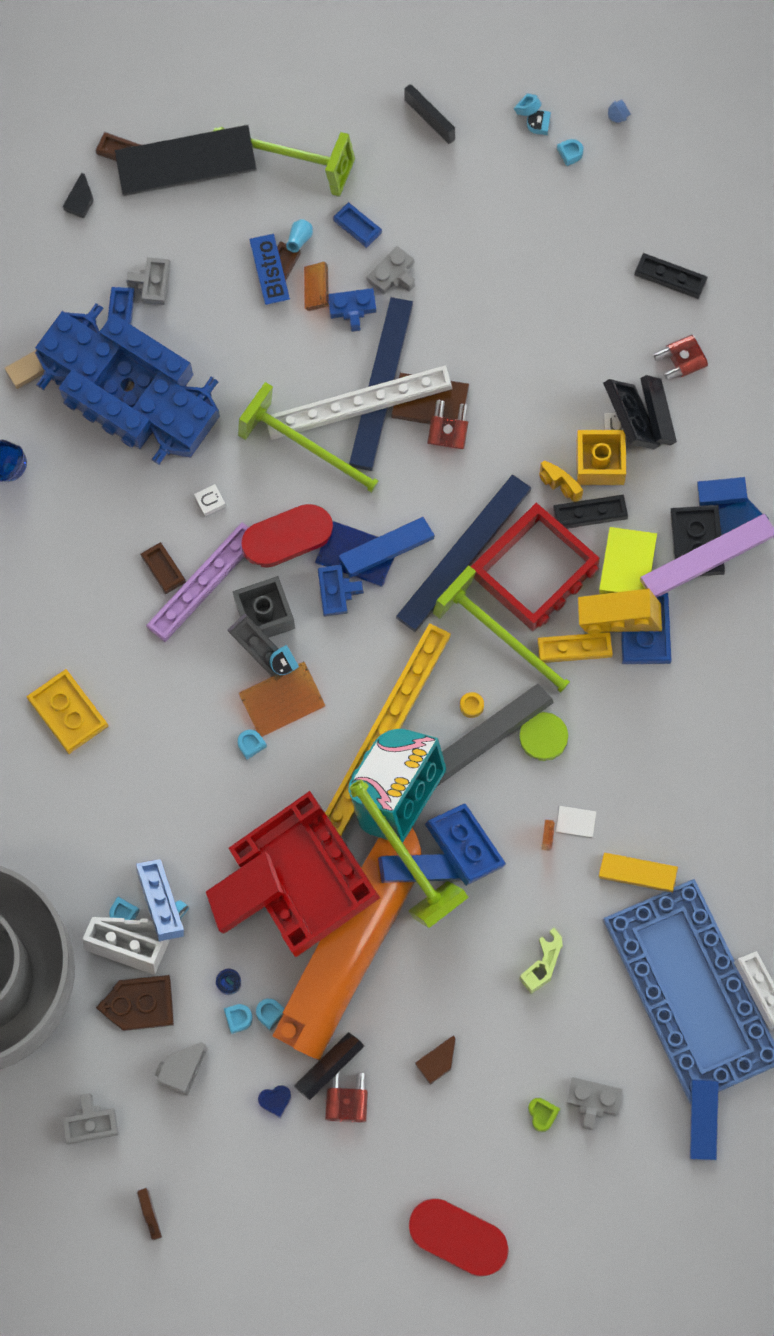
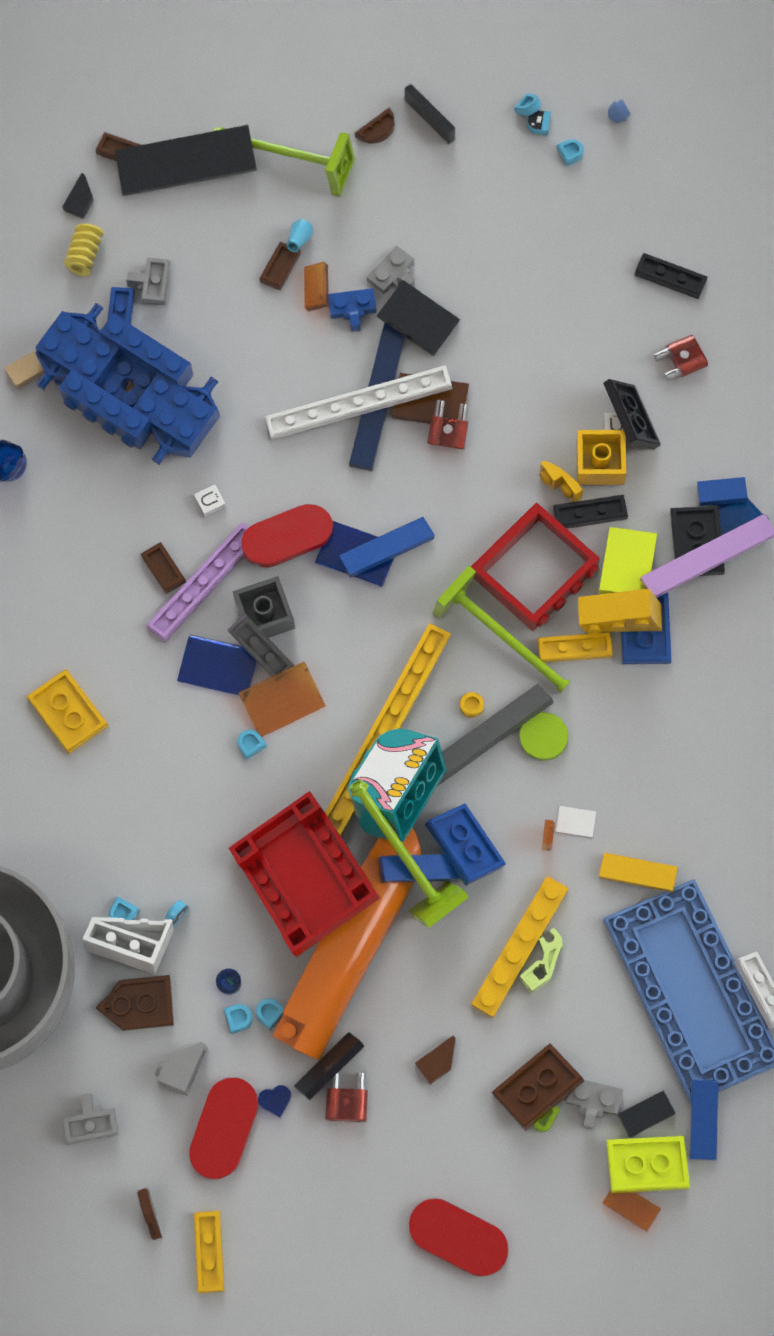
plate [136,859,184,941] -> none
red tile [206,852,283,934] -> none
lime tile [238,382,379,493] -> none
blue sticker [249,233,290,305] -> none
tile [269,645,299,675] -> none
blue hinge [318,565,364,617] -> none
blue tile [333,202,382,248] -> none
dark blue tile [396,474,531,632] -> none
black tile [640,375,677,445] -> none
none -> light yellow piece [64,224,104,277]
none -> clear blue piece [177,634,257,697]
none -> red tile [189,1077,259,1180]
none -> yellow tile [194,1211,225,1294]
none -> reddish brown tile [355,107,395,144]
none -> black tile [377,280,460,356]
none -> yellow plate [471,876,569,1018]
none -> reddish brown tile [492,1043,584,1131]
none -> clear orange tile [602,1189,661,1232]
none -> neon yellow tile [606,1136,690,1193]
none -> black tile [618,1090,676,1138]

